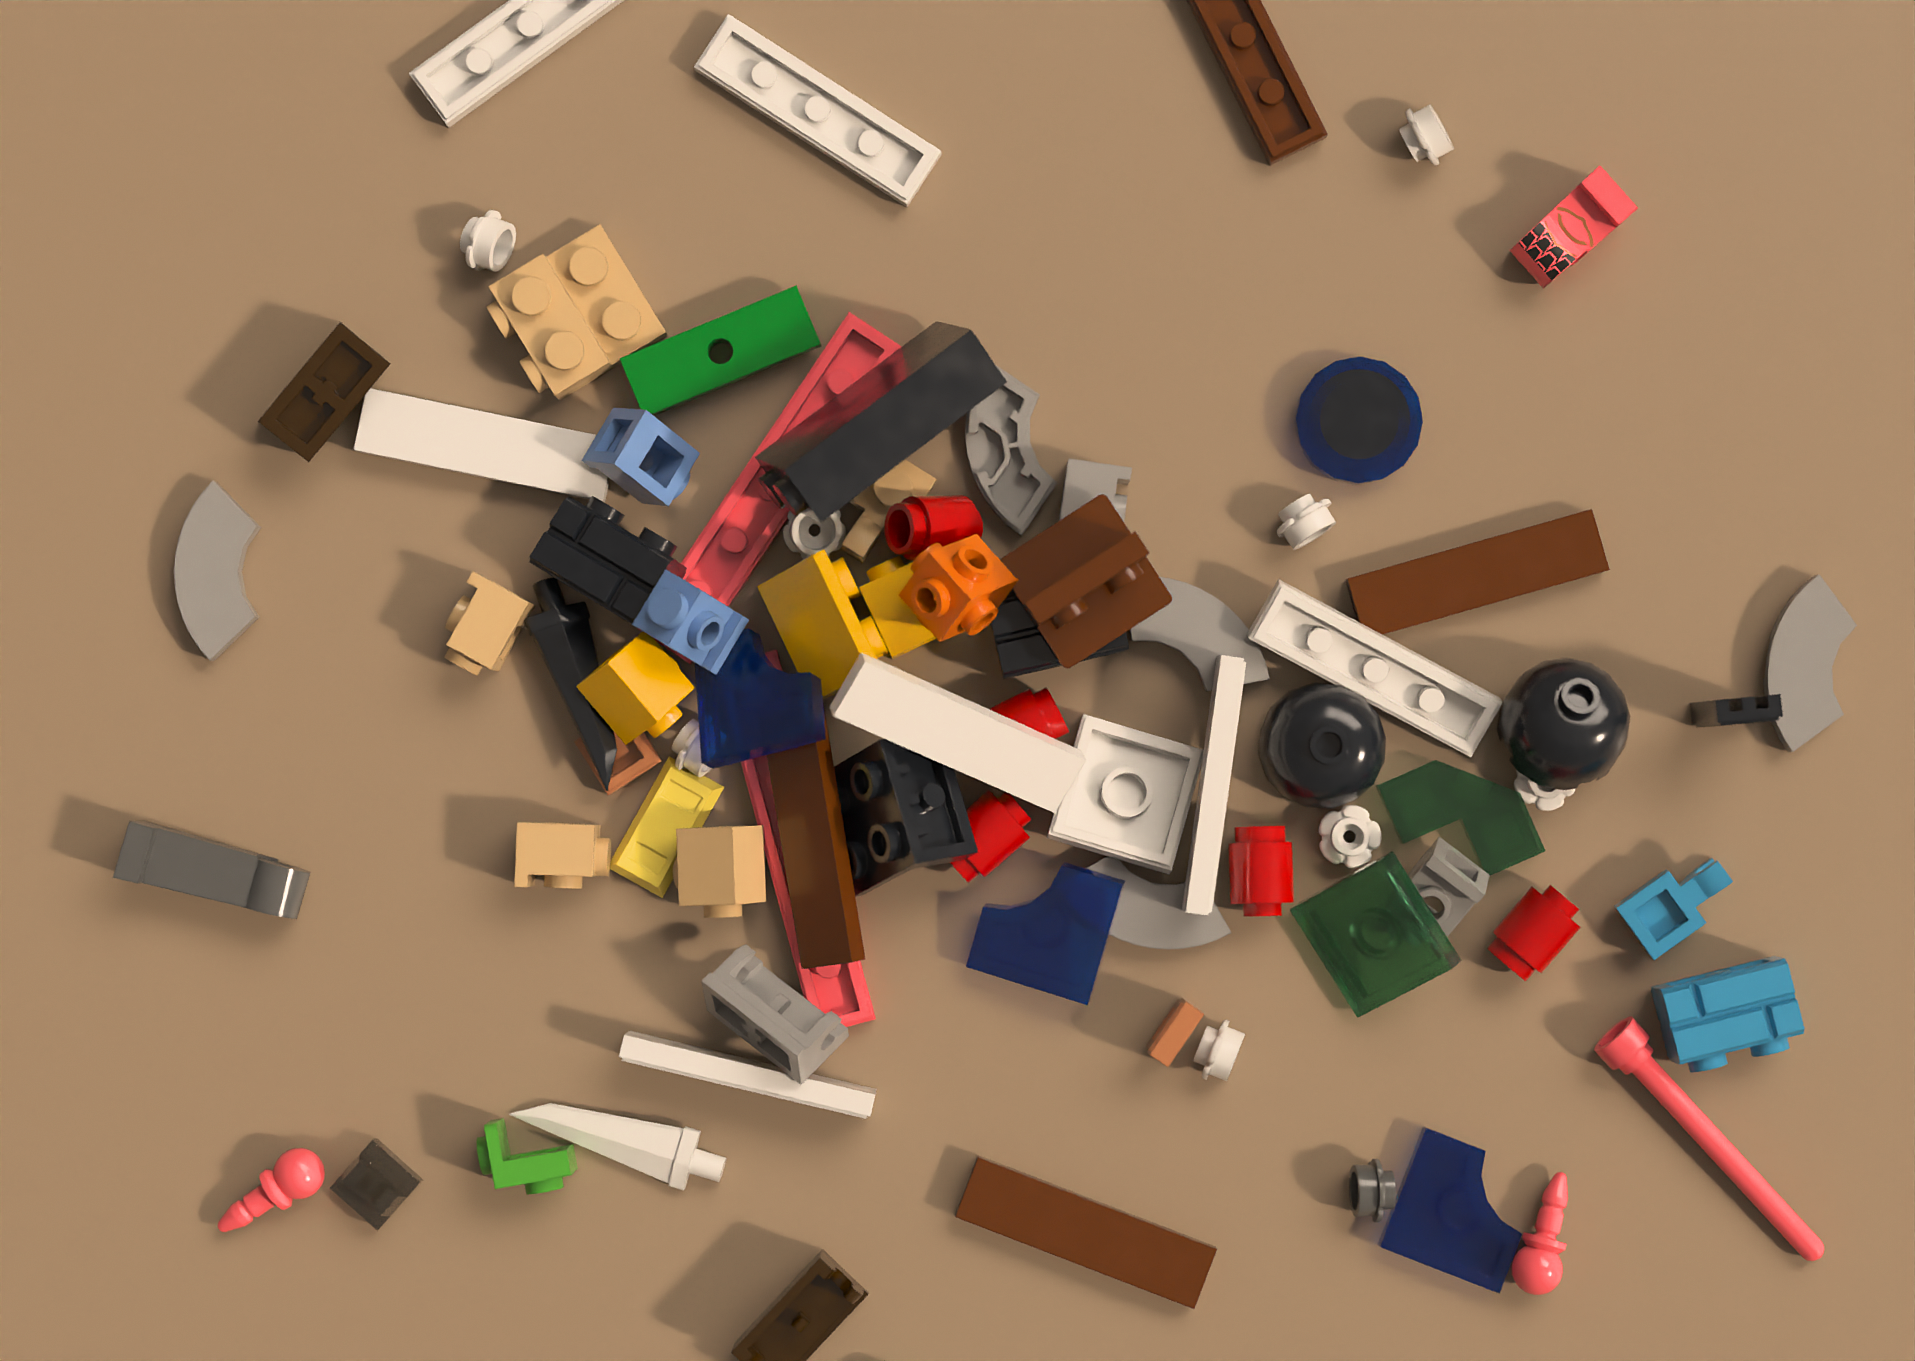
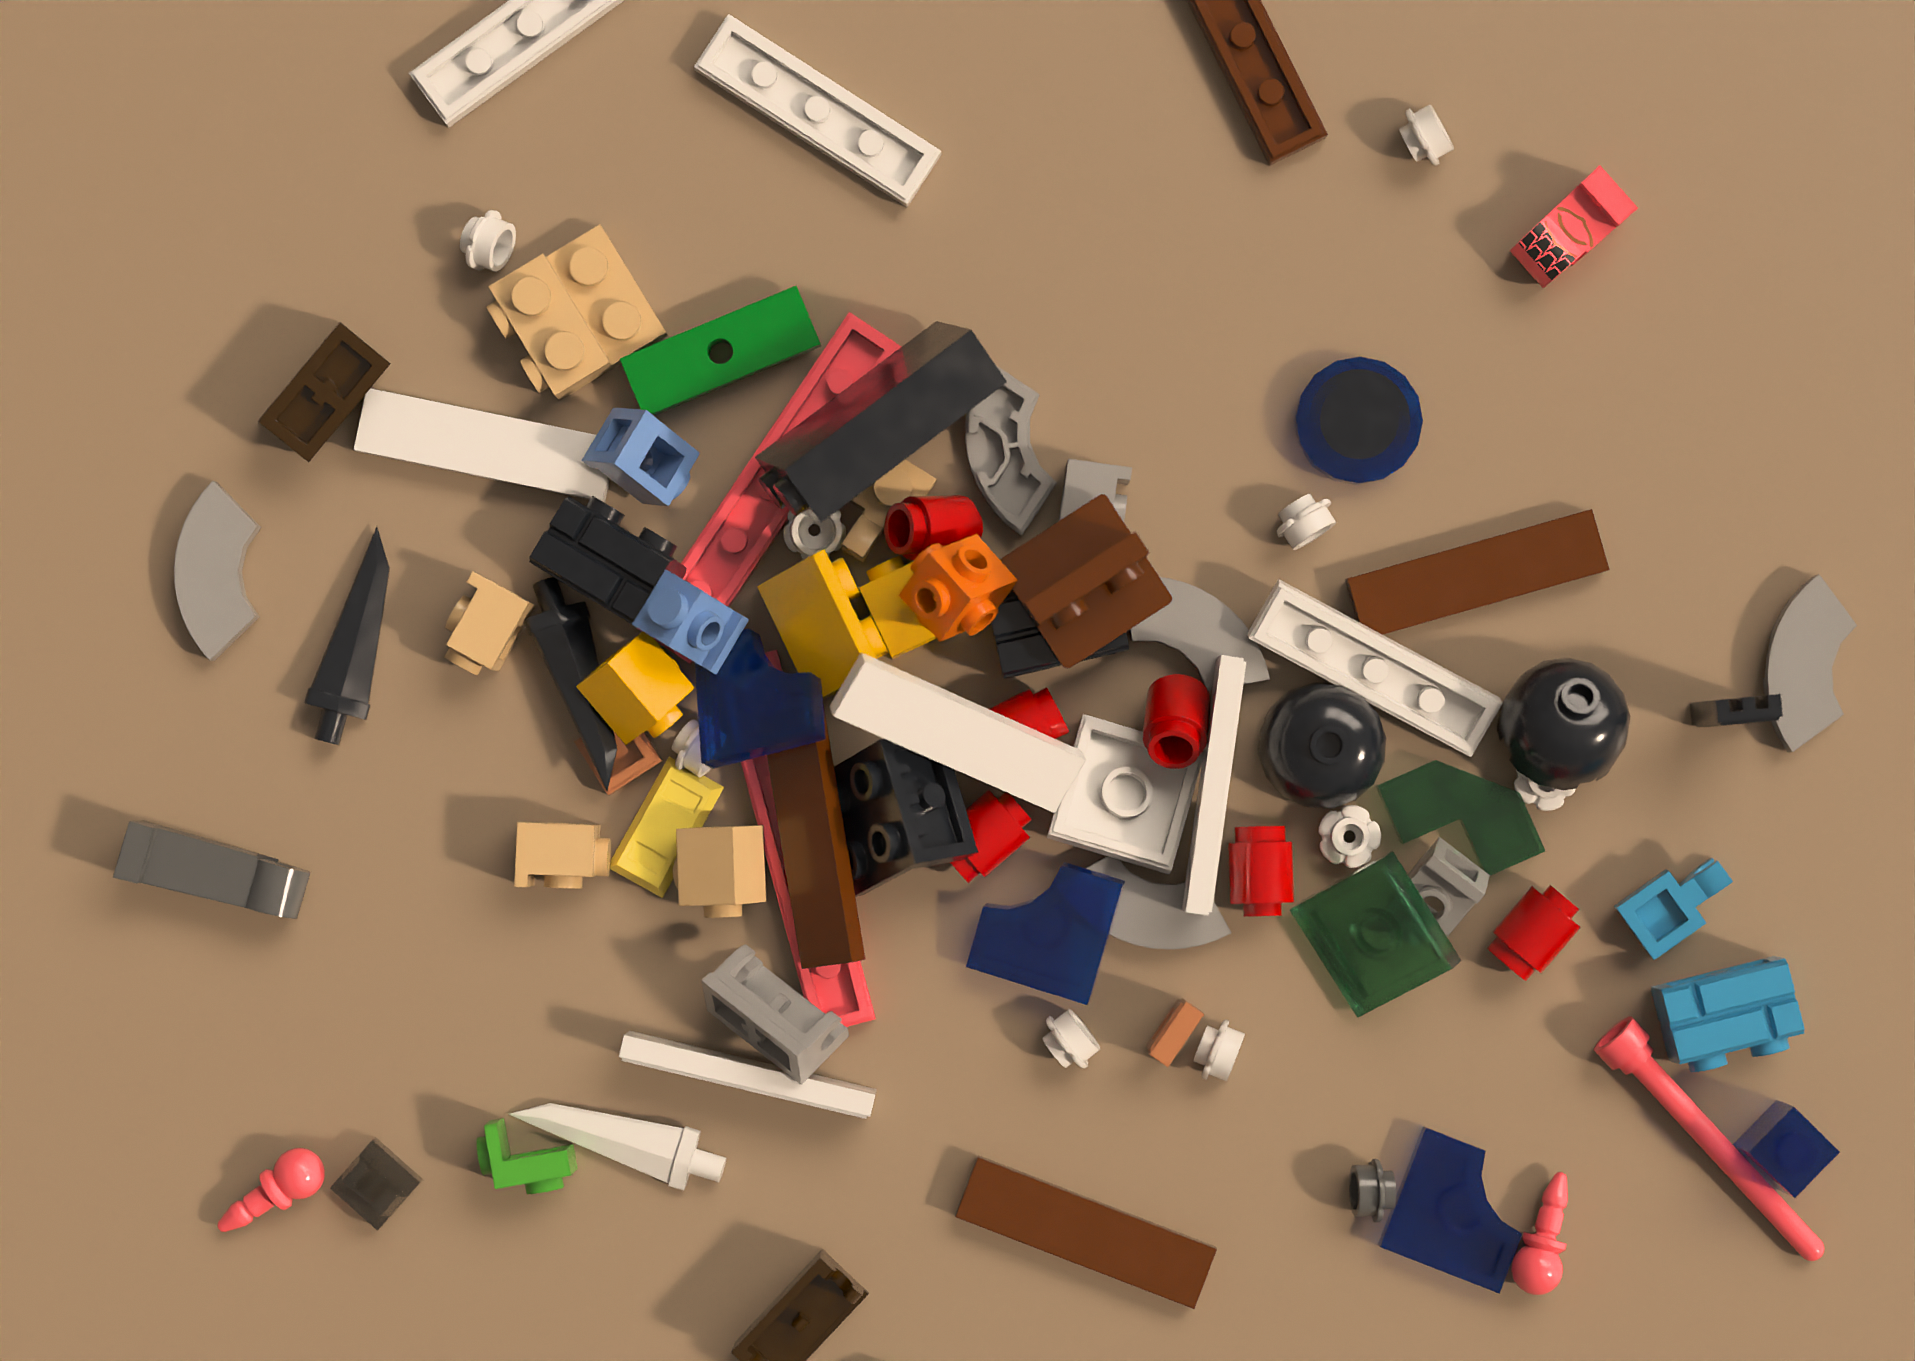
none -> black bar [304,527,390,746]
none -> white plate [1043,1009,1100,1069]
none -> red brick [1143,674,1210,769]
none -> clear blue brick [1733,1100,1840,1198]

